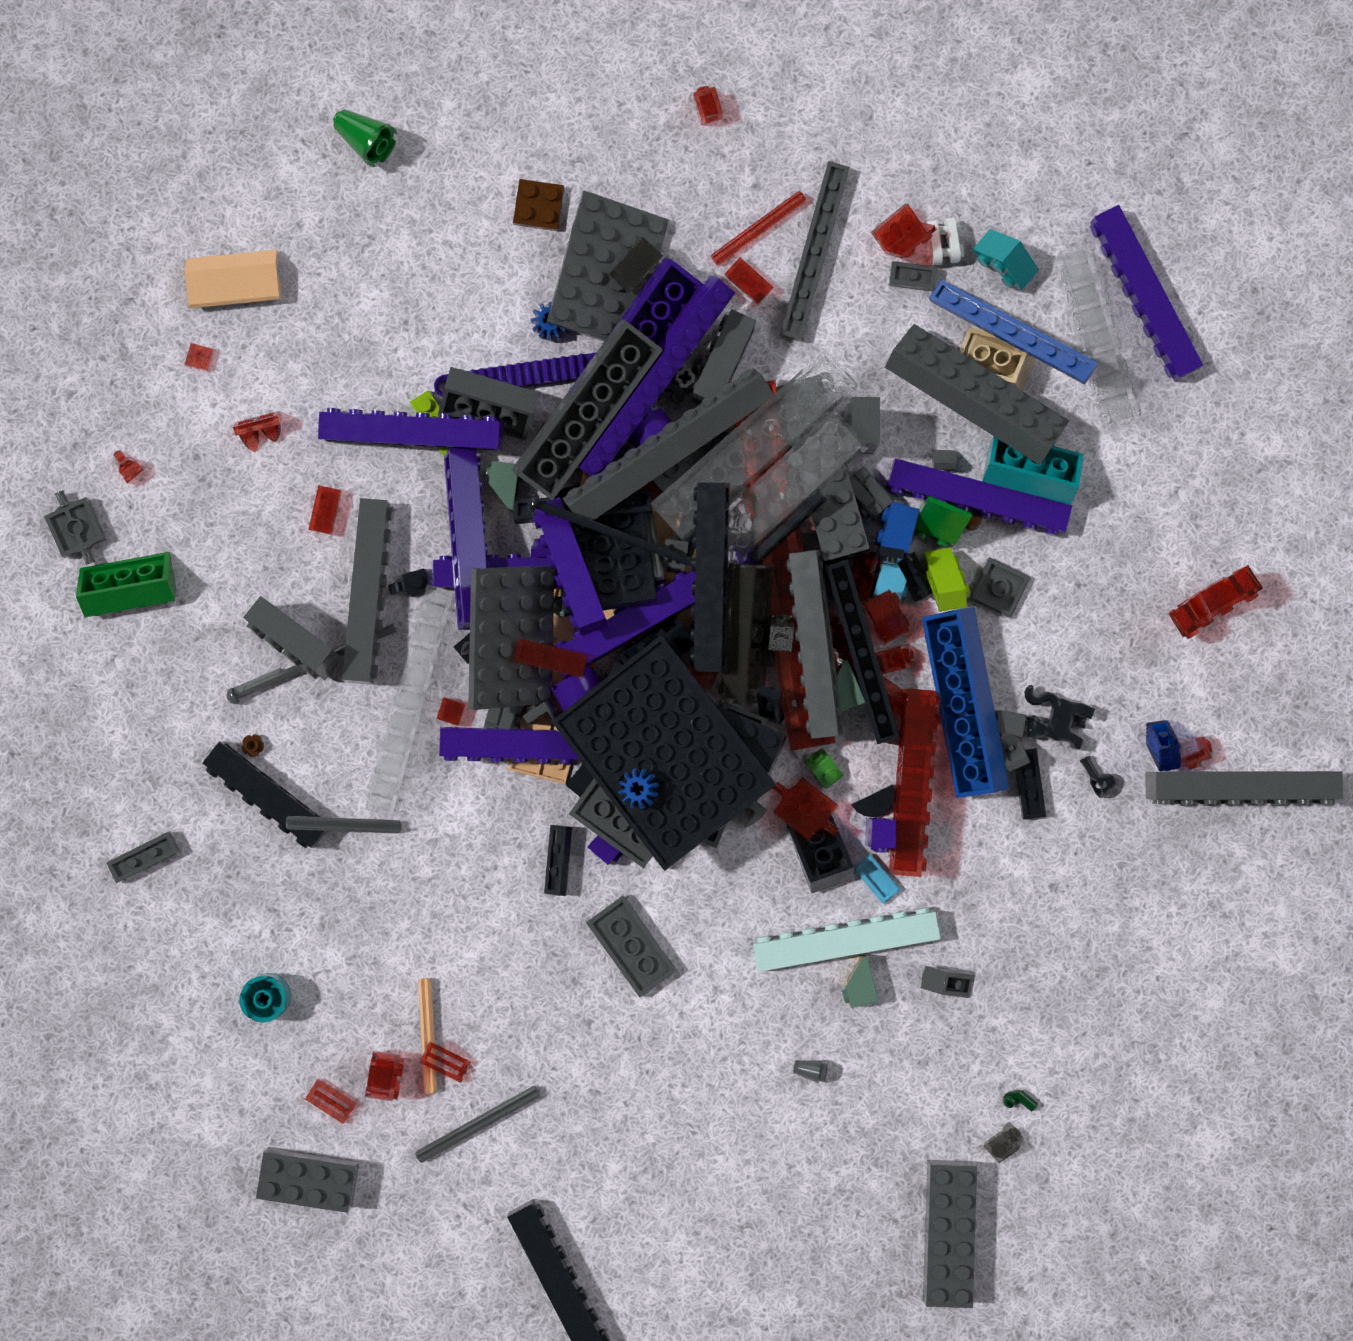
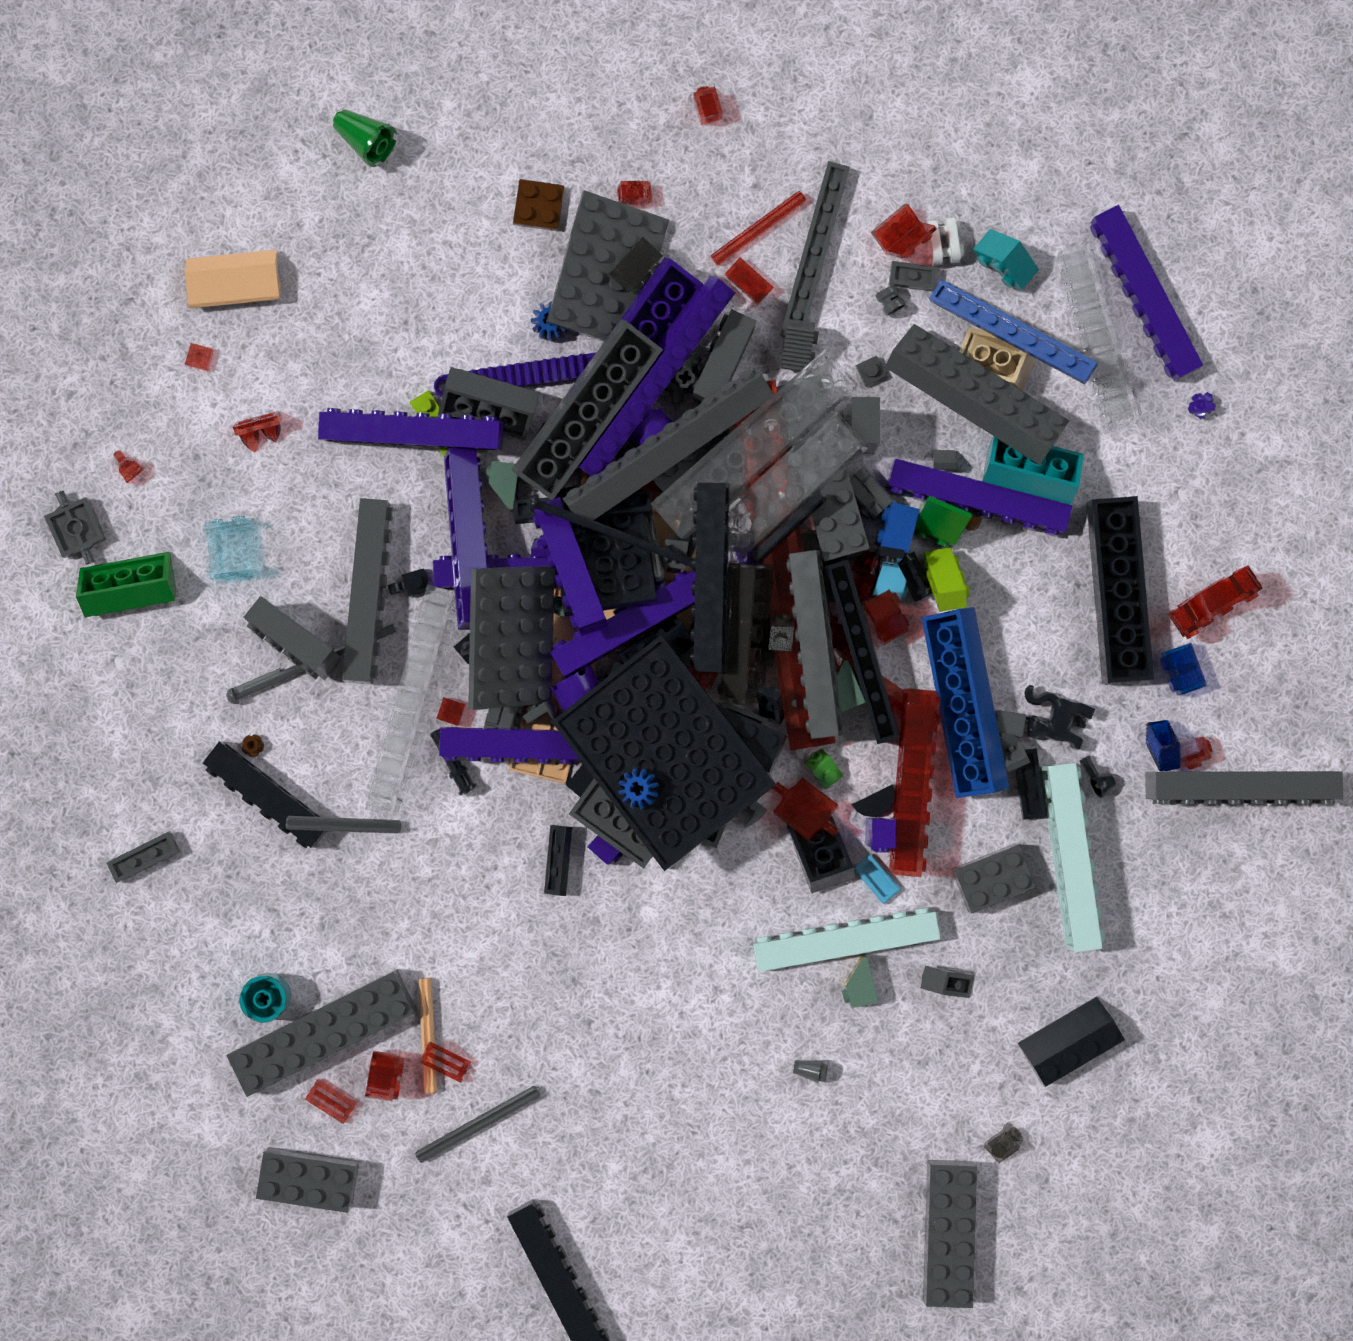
clear red plate [308,485,342,535] -> none
clear red plate [514,638,588,678] -> none
dark grey plate [586,895,677,998] -> none
clear red slope [876,644,915,675] -> none
dark grey tile [969,557,1030,618] -> none
dark green arm [1003,1090,1038,1111] -> none
none -> clear light blue panel [203,516,259,581]
none -> dark grey brick [226,969,417,1097]
none -> black pin [430,728,478,796]
none -> clear red leg [617,180,653,205]
none -> dark grey brick [781,319,819,372]
none -> dark grey plate [855,356,886,387]
none -> dark grey wheel [875,284,906,316]
none -> dark grey brick [951,844,1036,913]
none -> black slope [1018,997,1125,1087]
none -> light aqua brick [1040,763,1105,952]
none -> black brick [1086,496,1154,684]
none -> clear blue brick [1160,643,1207,696]
none -> dark purple plant [1188,392,1216,420]

